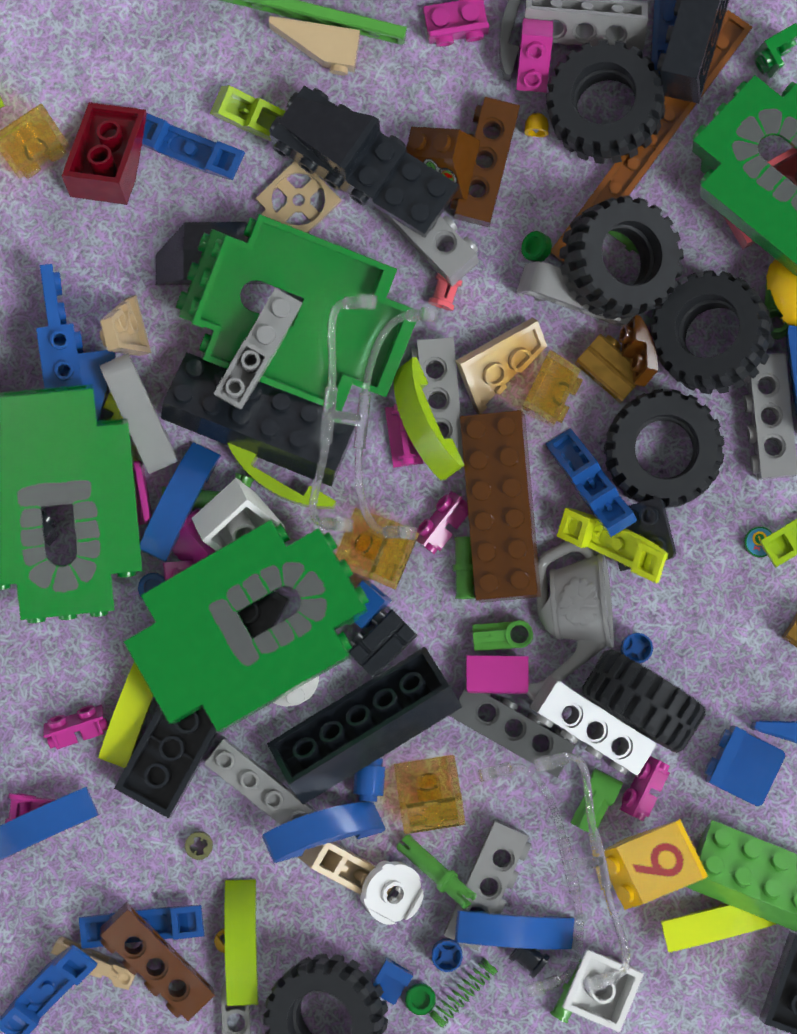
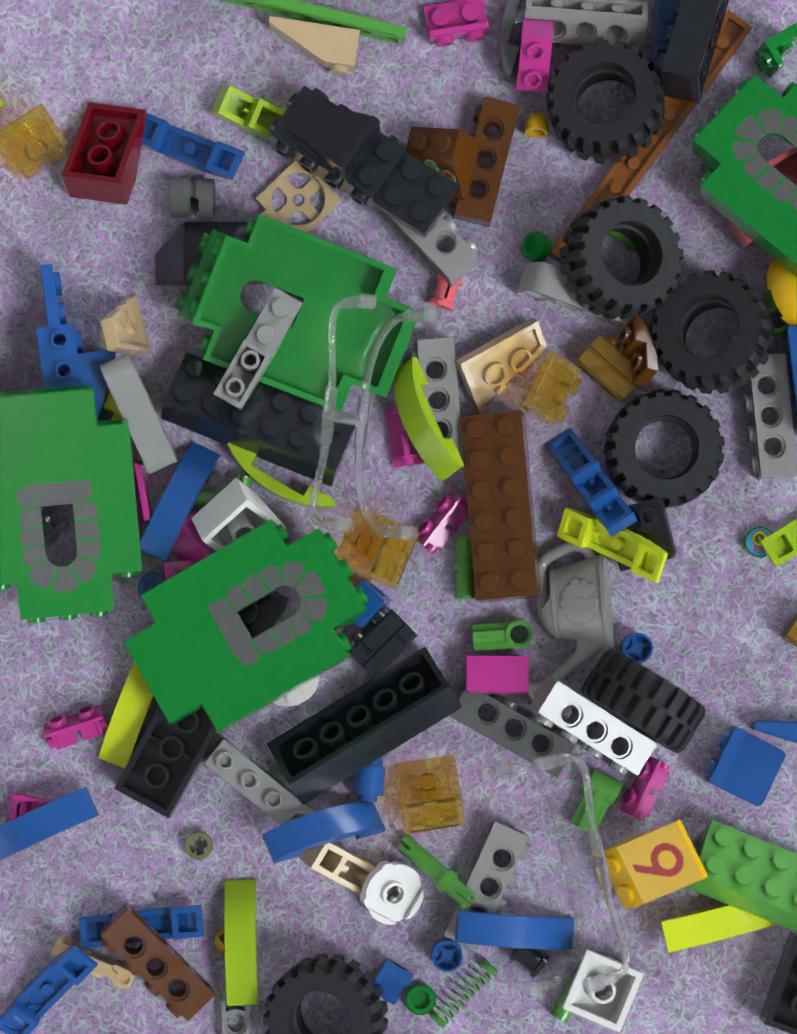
none -> dark grey wheel [170,178,216,218]

